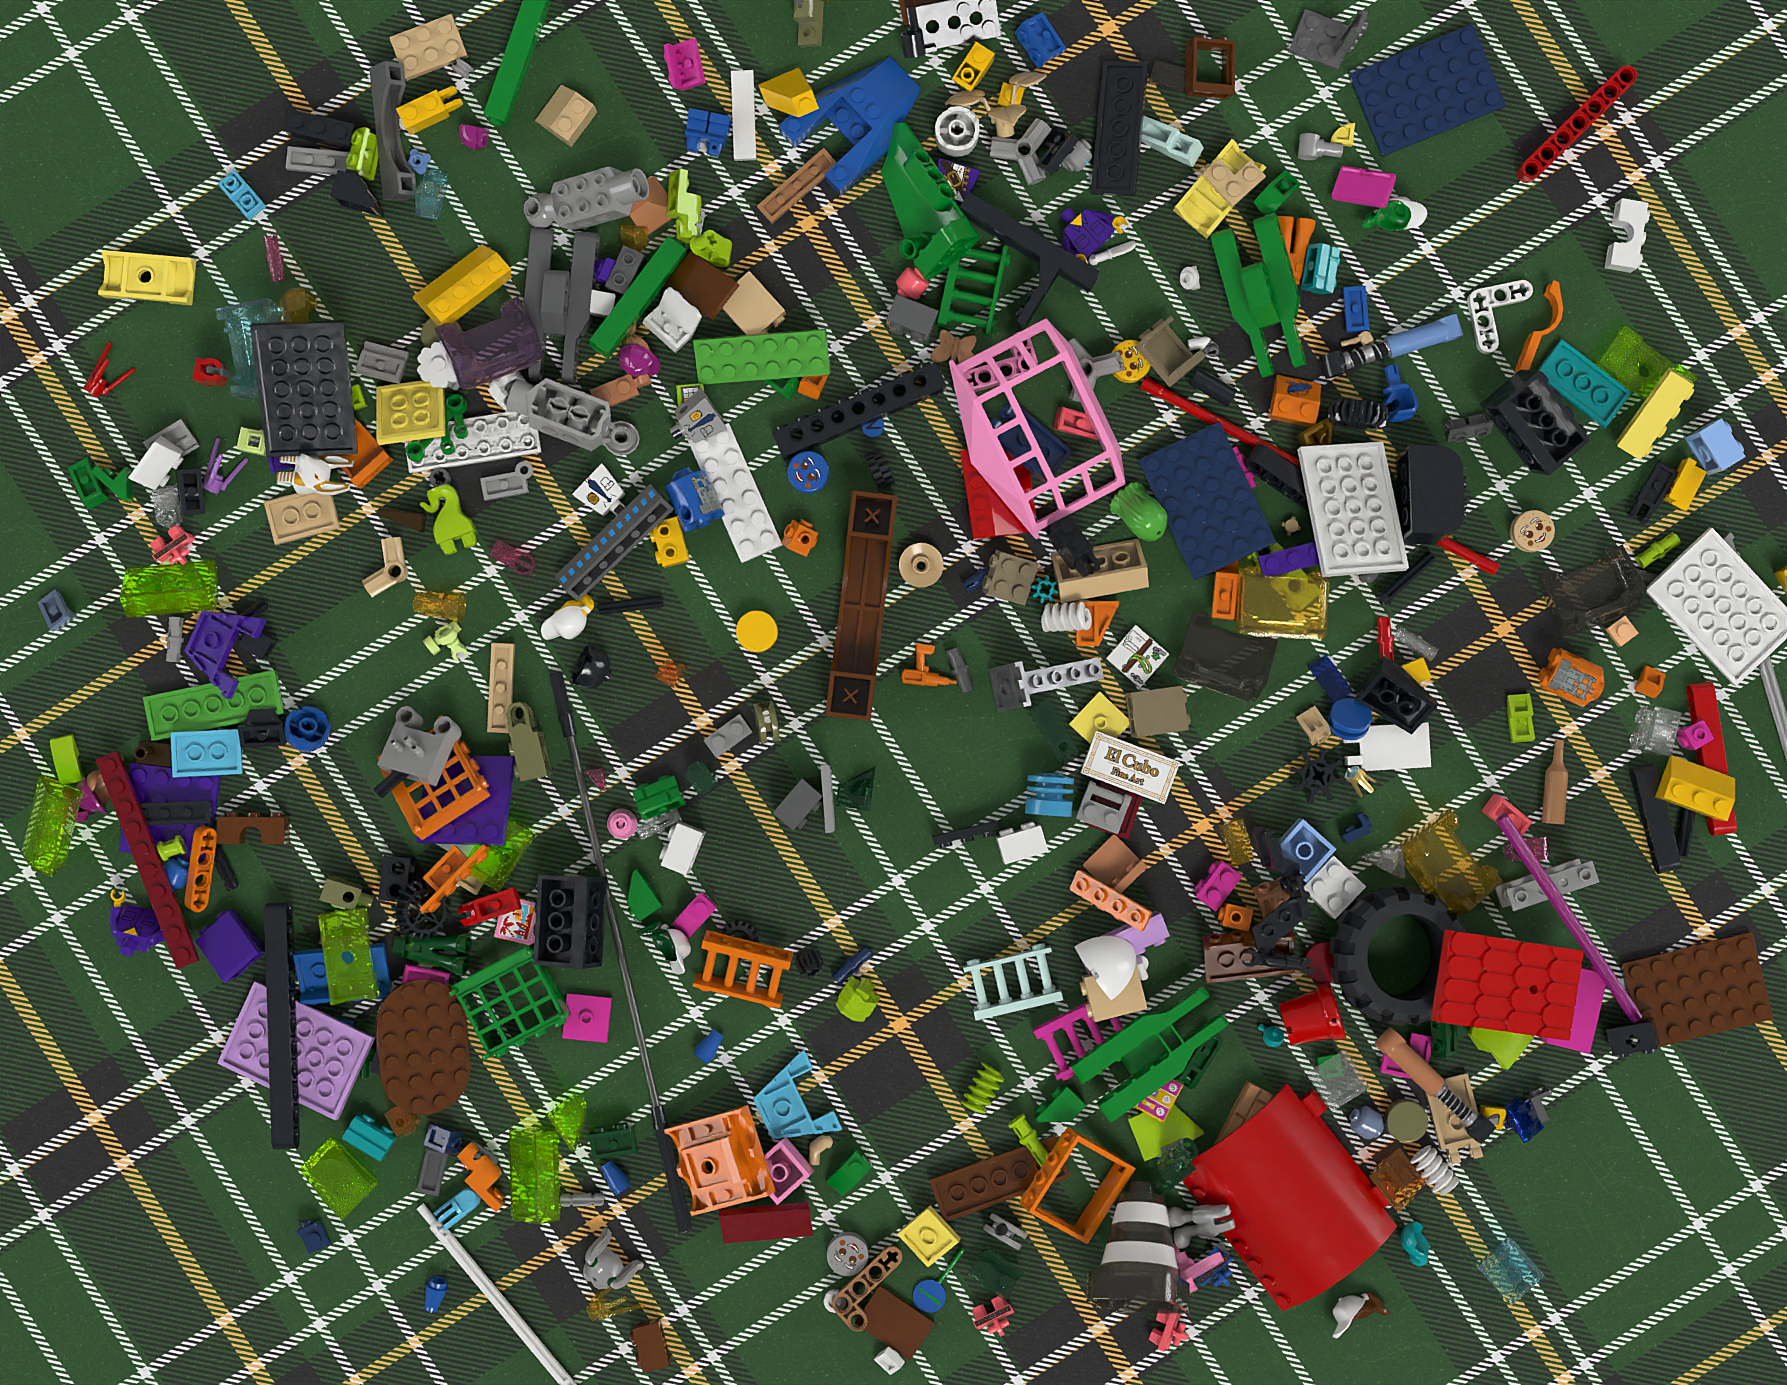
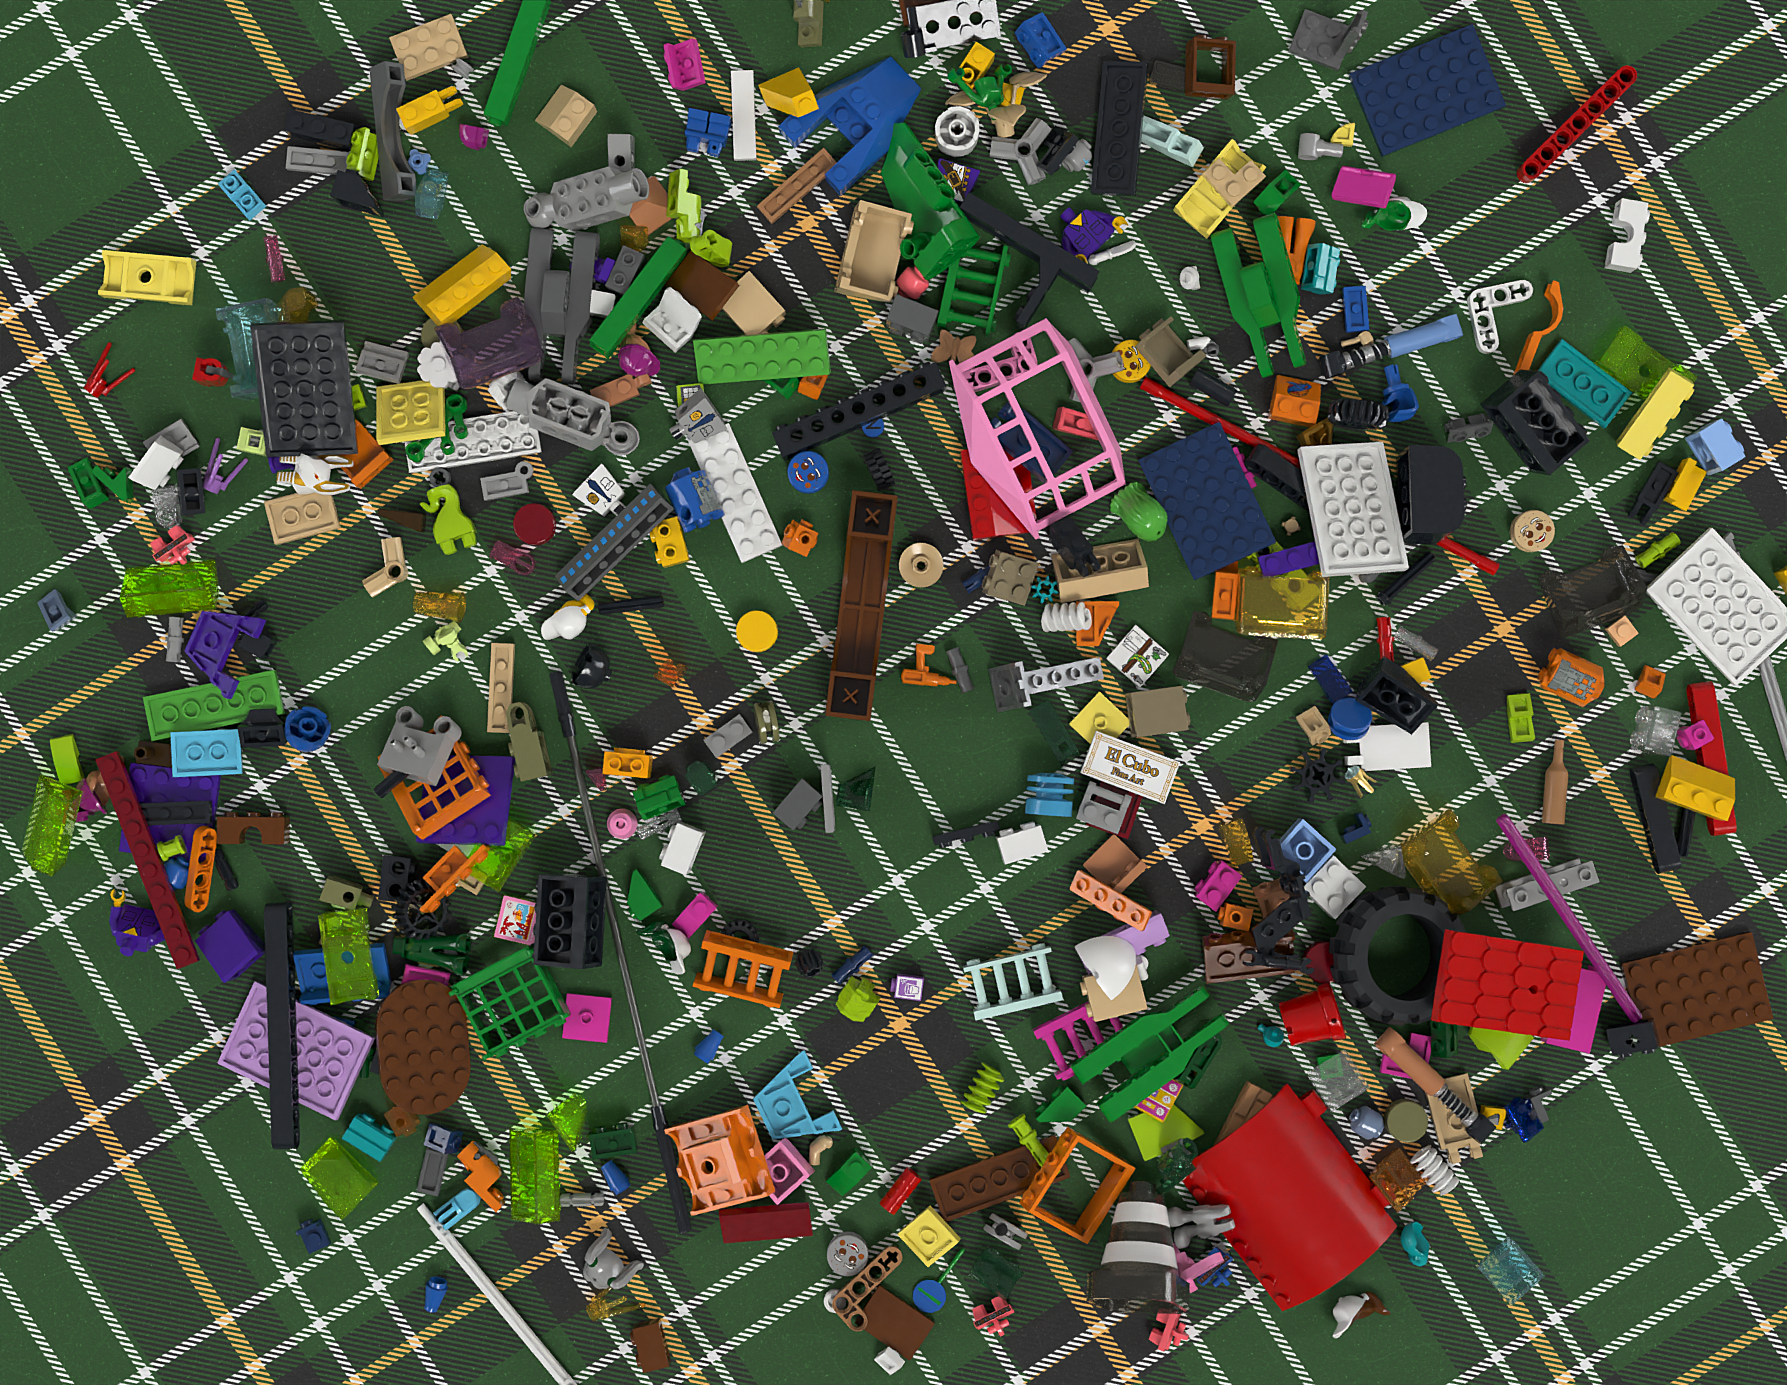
red plate [458,887,522,927] -> none
coral slope [1482,794,1532,836] -> none
none -> dark red head [513,503,557,546]
none -> light orange brick [602,748,653,778]
none -> light grey torso [608,134,635,172]
none -> tan windscreen [835,200,914,303]
none -> red axle [879,1167,922,1215]
none -> medium lavender brick [890,973,924,1001]
none -> green piece [947,64,1012,120]

